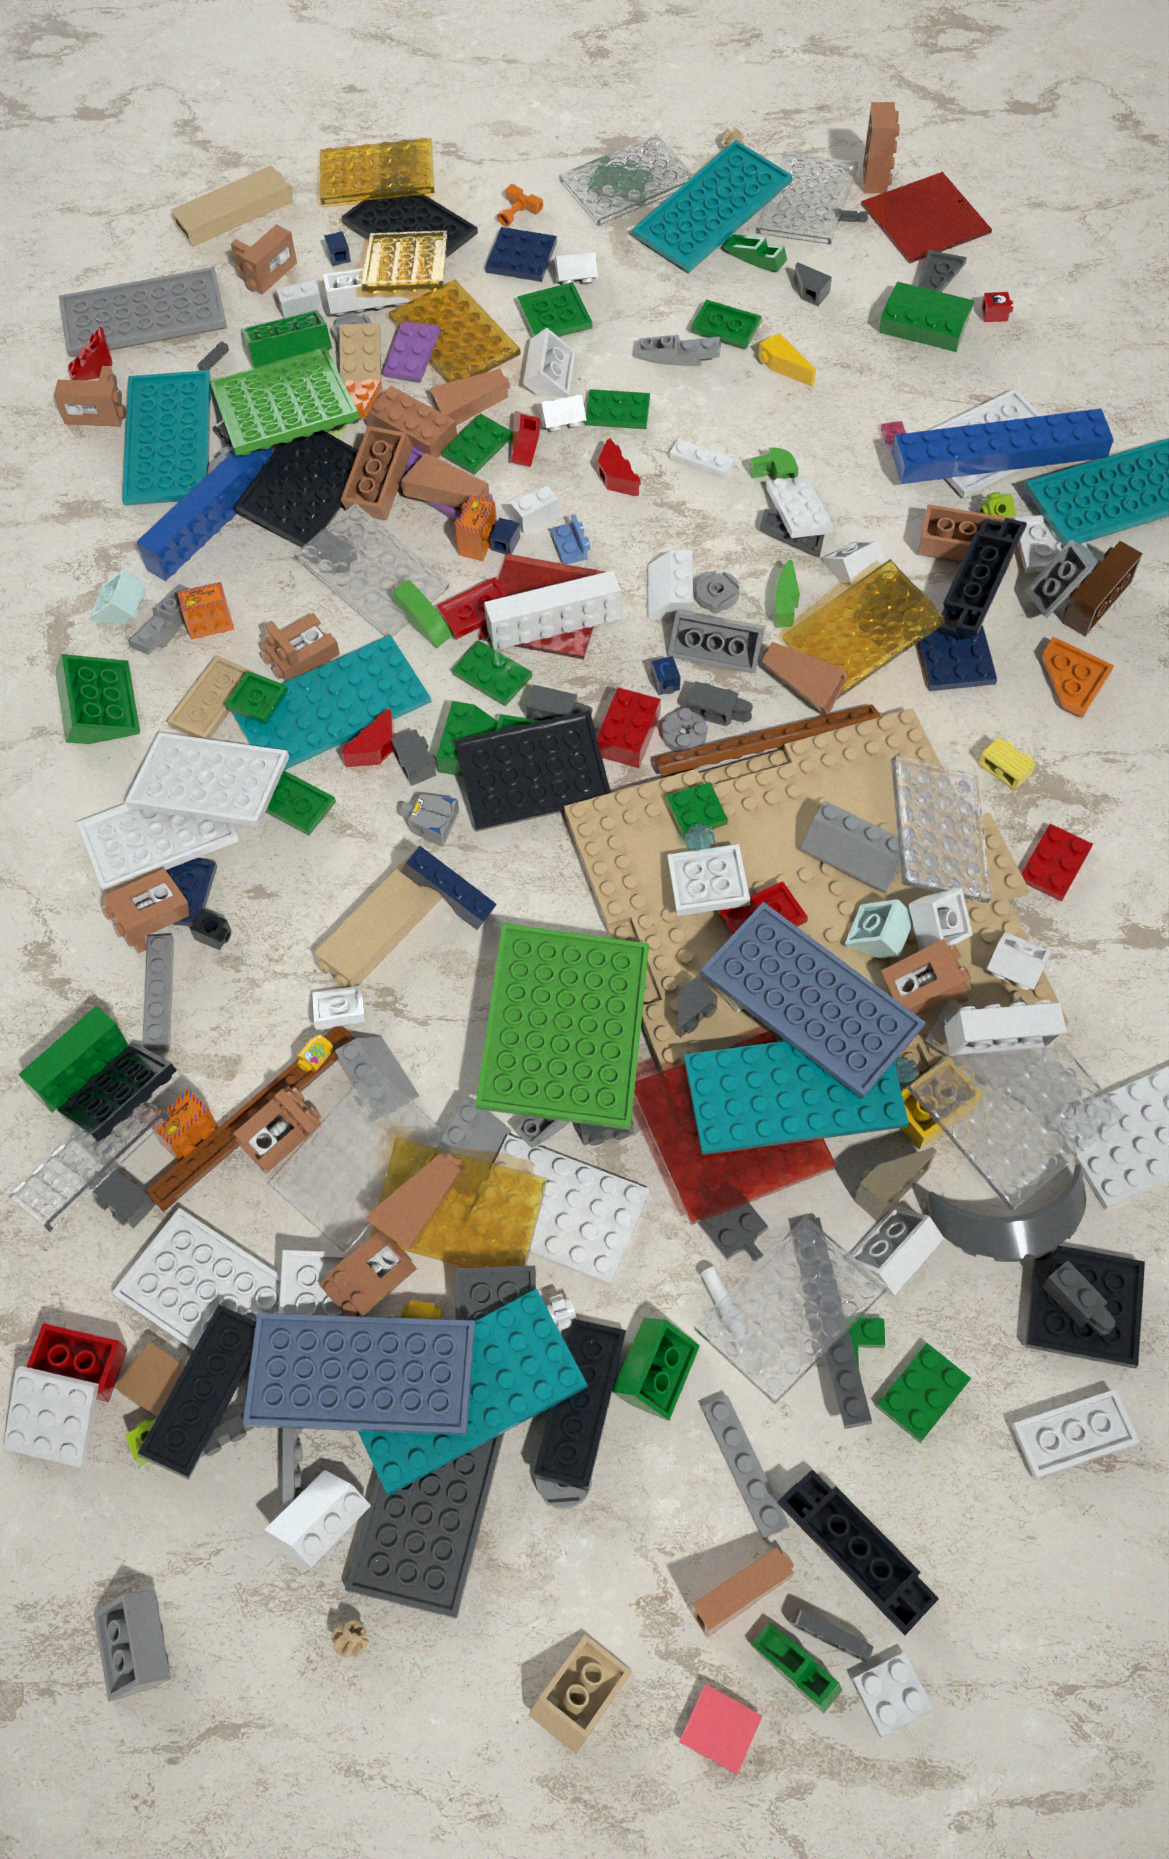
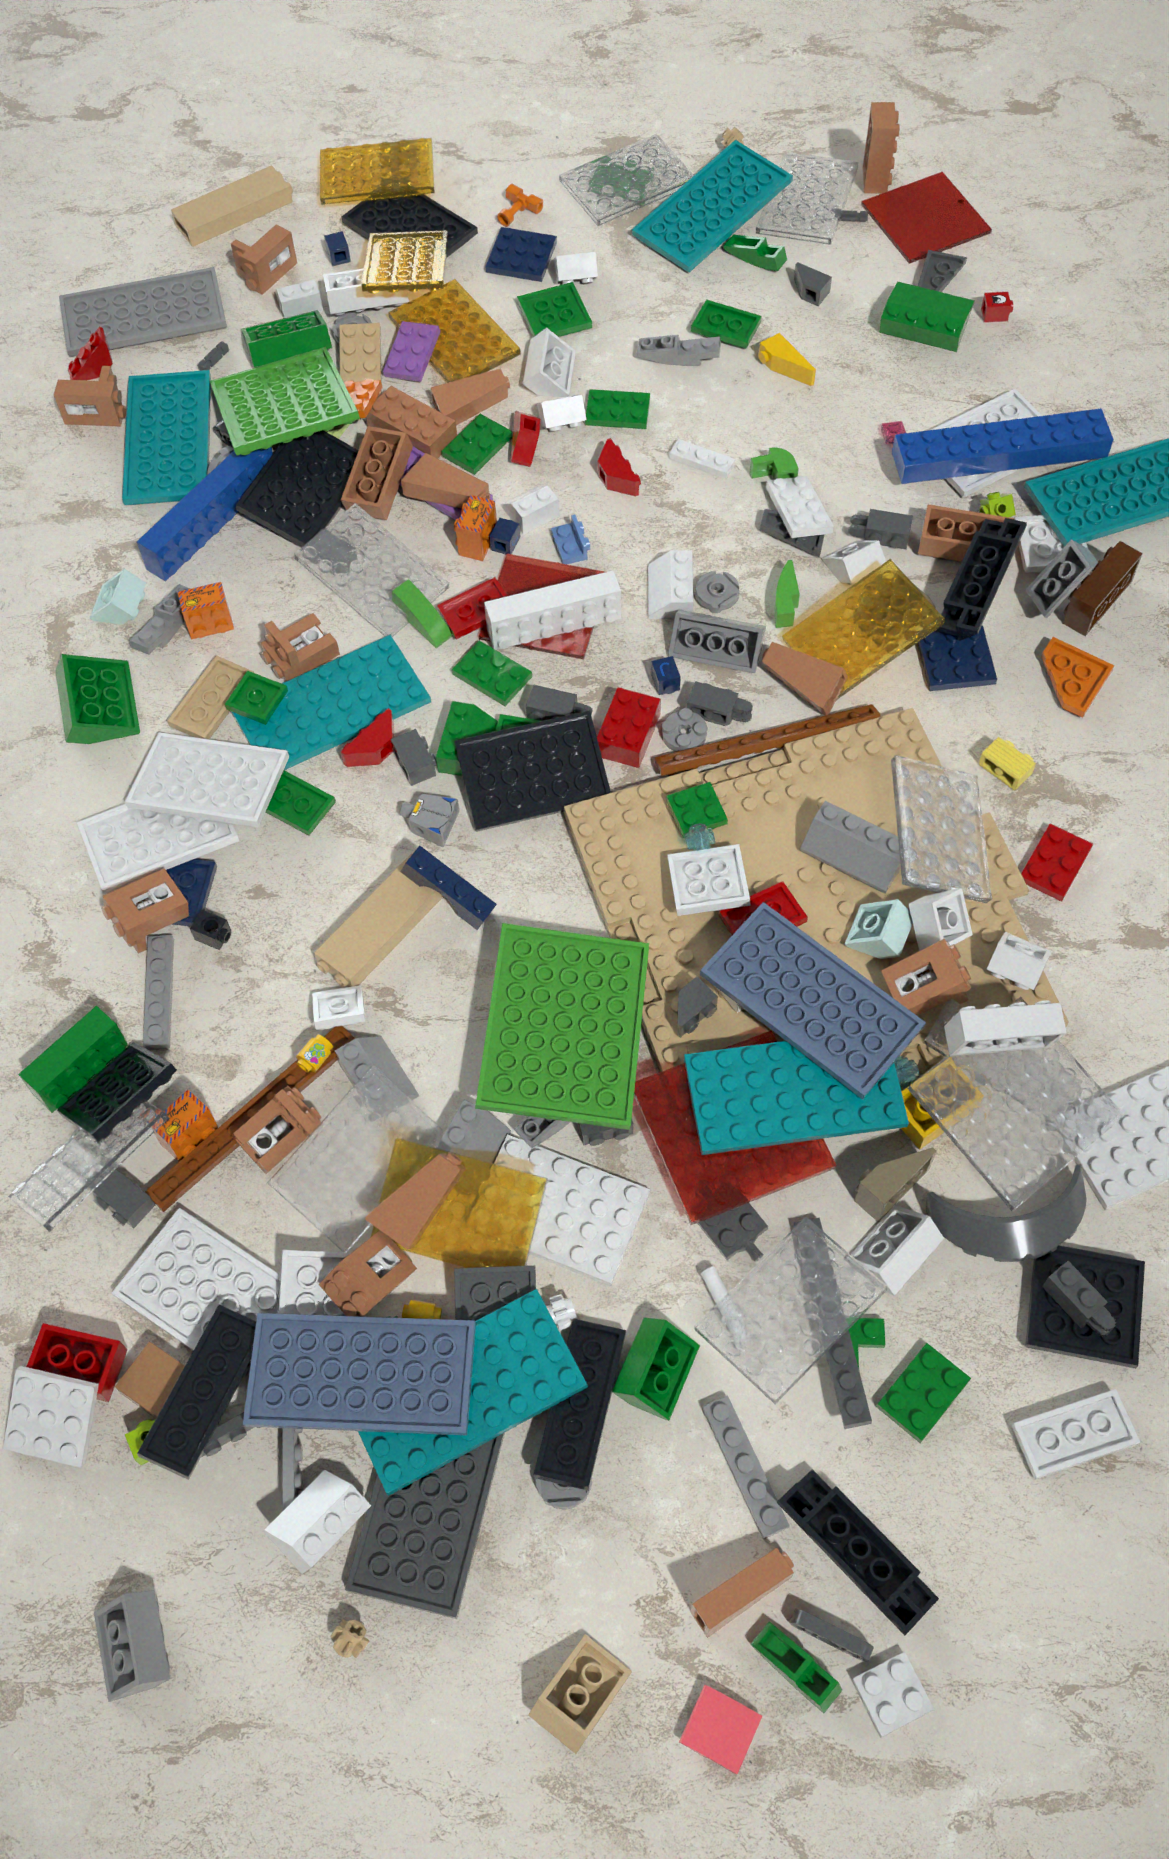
none -> dark grey hinge [848,509,913,549]

